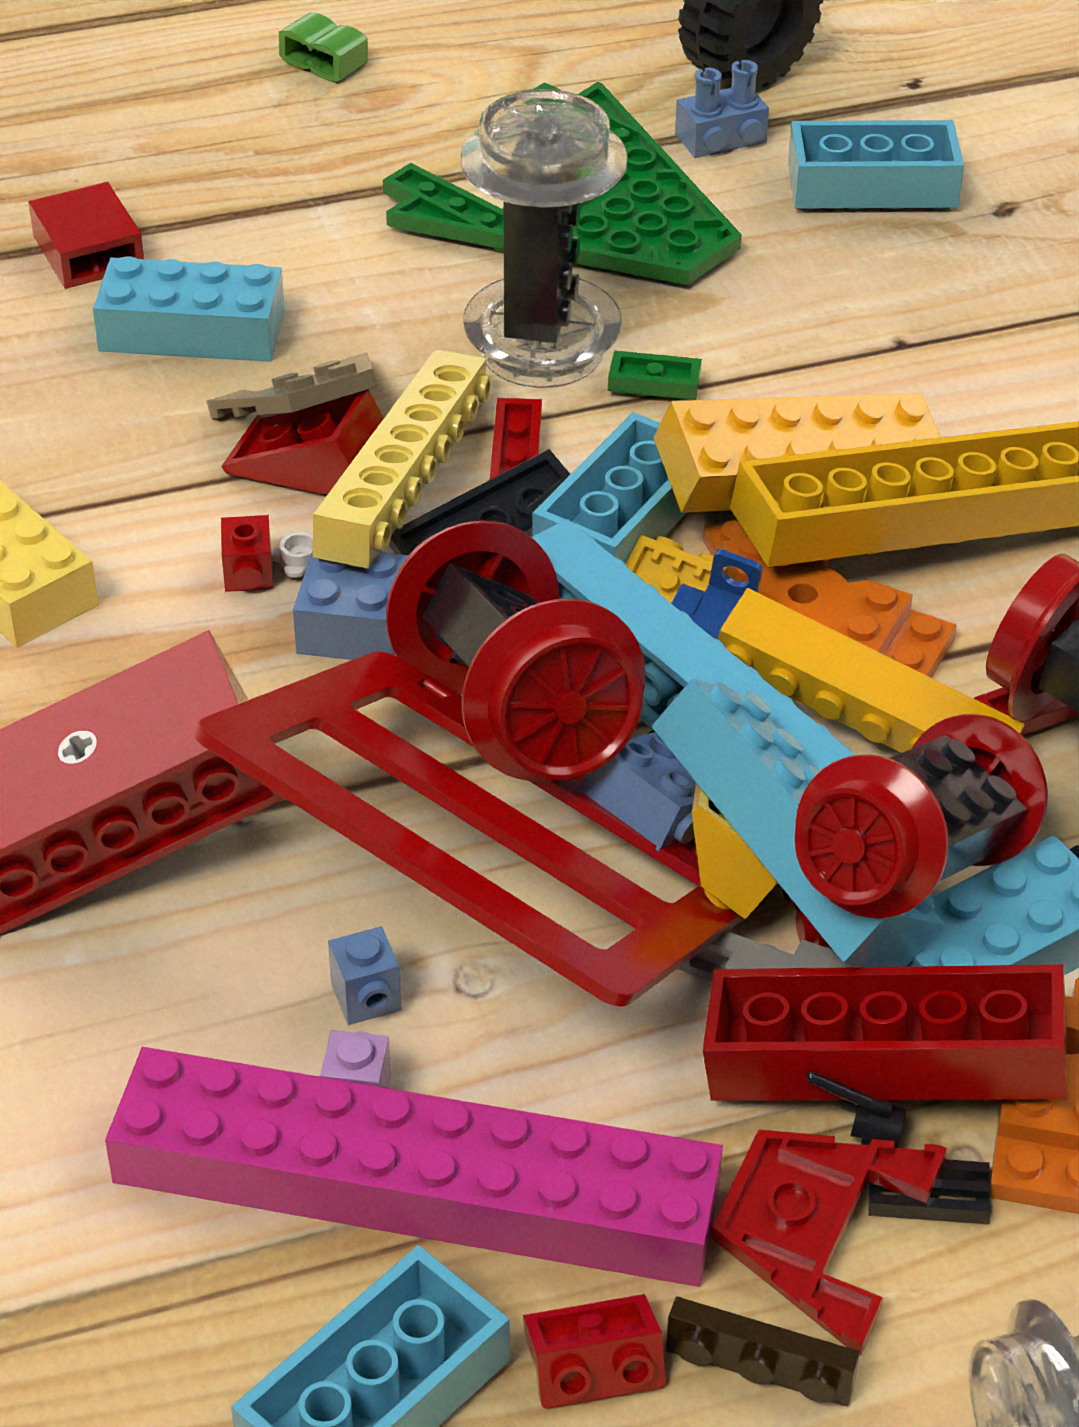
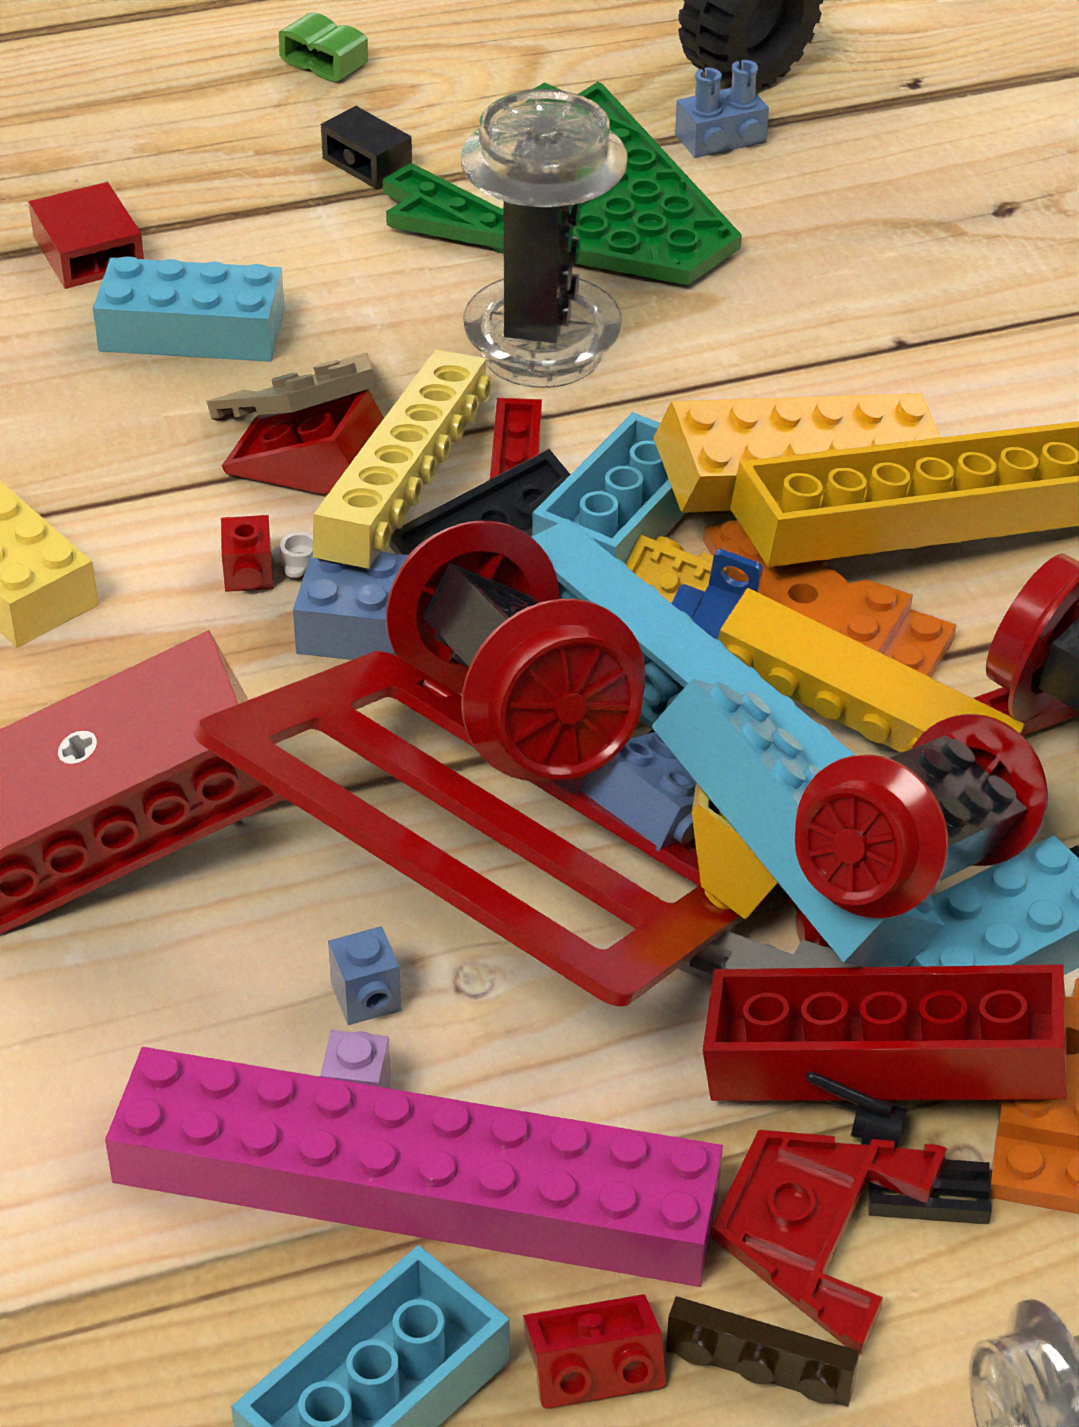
green plate [608,350,702,400] -> none
medium azure brick [788,120,964,210] -> none
none -> black brick [321,106,412,190]

